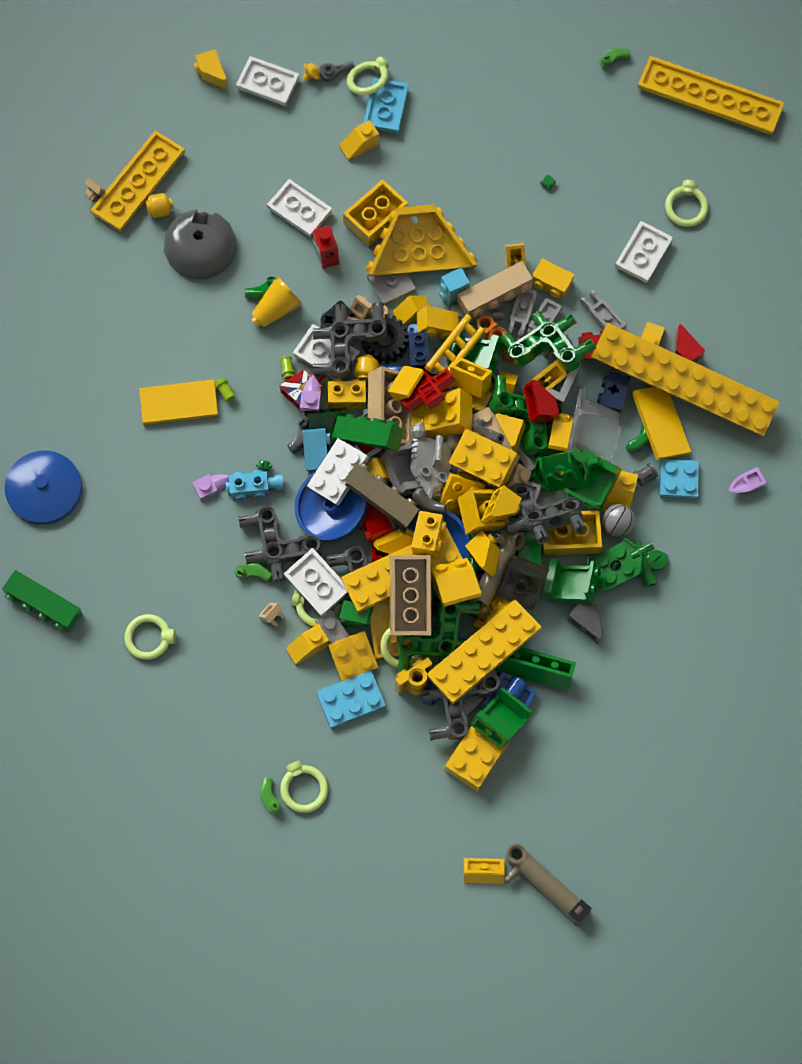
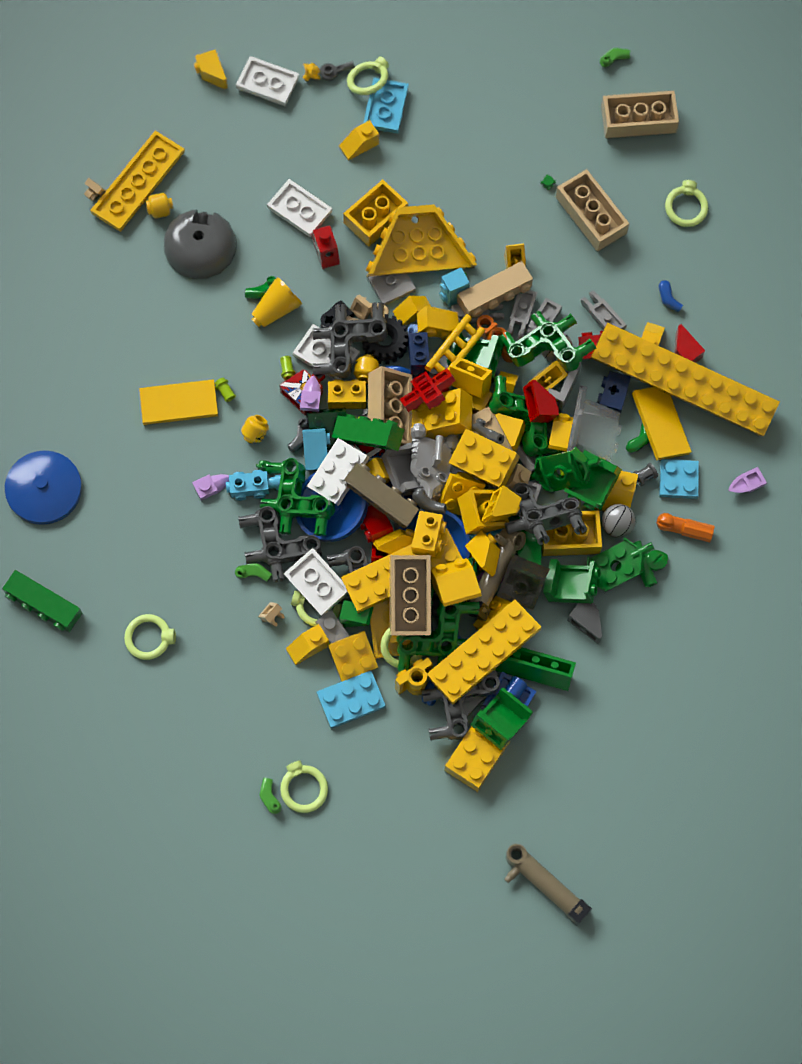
yellow slope [388,366,425,401] -> none
yellow slope [464,858,505,884] -> none
yellow brick [532,258,575,300] -> none
white plate [615,221,673,283] -> none
yellow plate [637,56,784,135] -> none
none -> yellow head [241,415,269,443]
none -> green pin [260,458,335,536]
none -> tan brick [556,169,629,252]
none -> tan brick [601,91,679,138]
none -> orange piece [656,513,715,543]
none -> blue arm [658,280,683,313]

